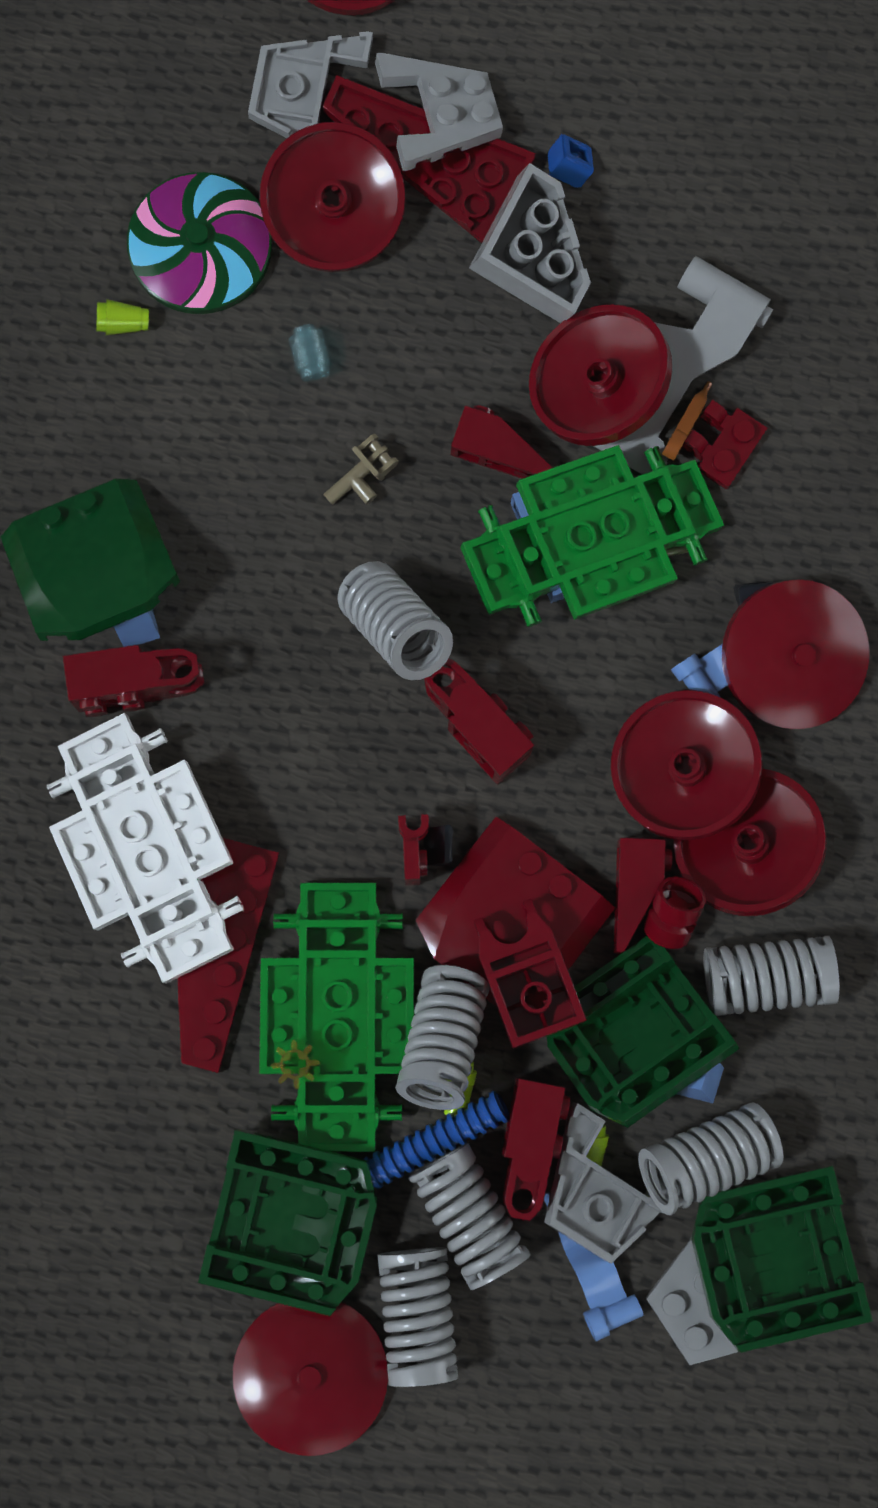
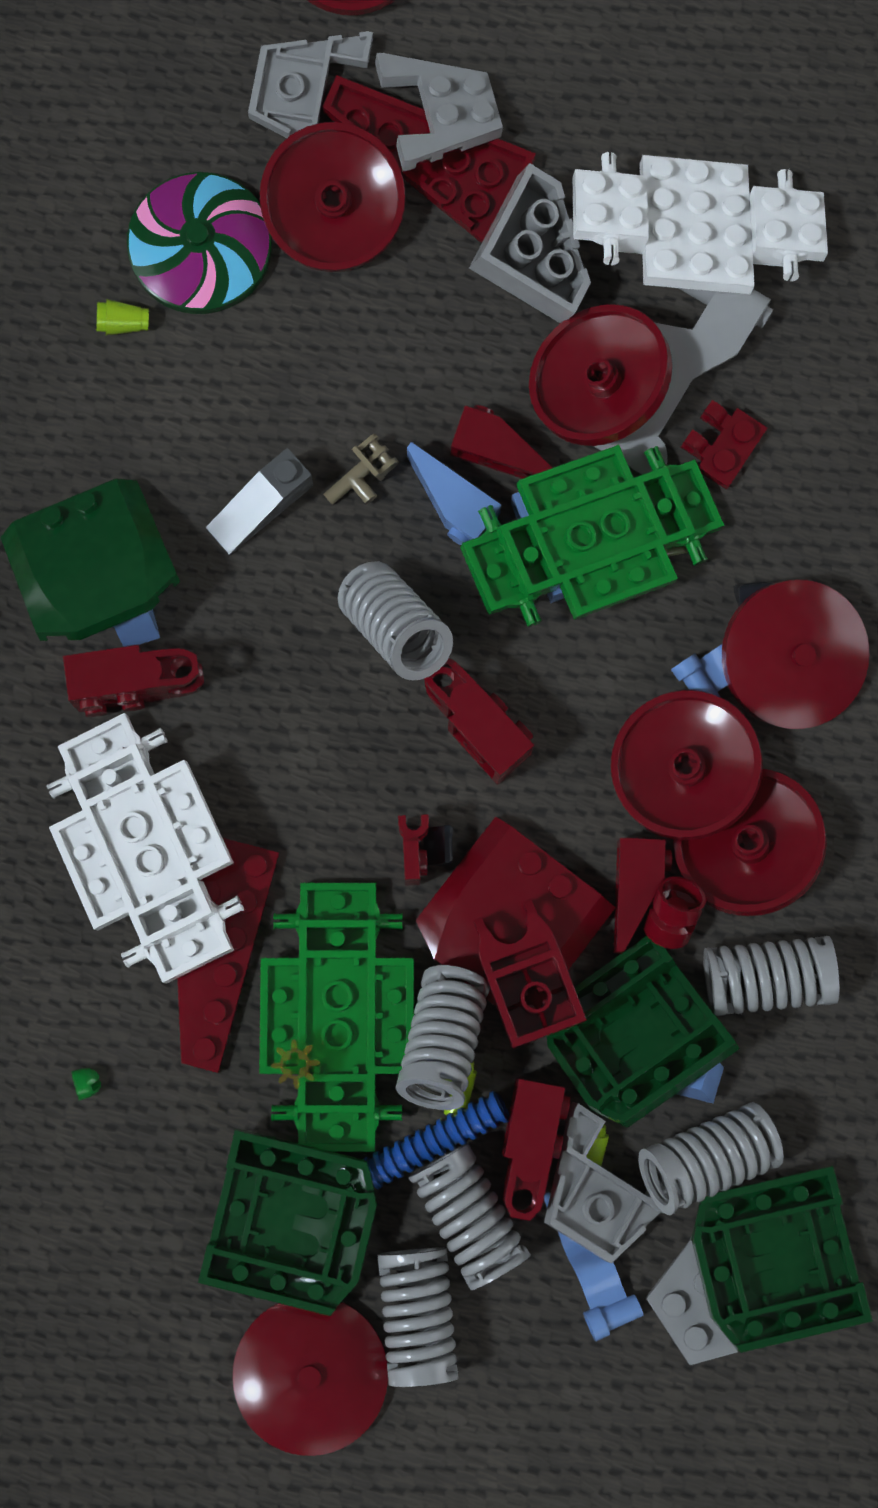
clear light blue brick [288,324,332,382] -> none
blue slope [548,134,594,187] -> none
dark orange piece [662,381,712,461] -> none
none -> green hinge [71,1068,101,1101]
none -> slope [206,447,313,555]
none -> medium blue slope [407,442,502,545]
none -> white piece [572,152,828,294]

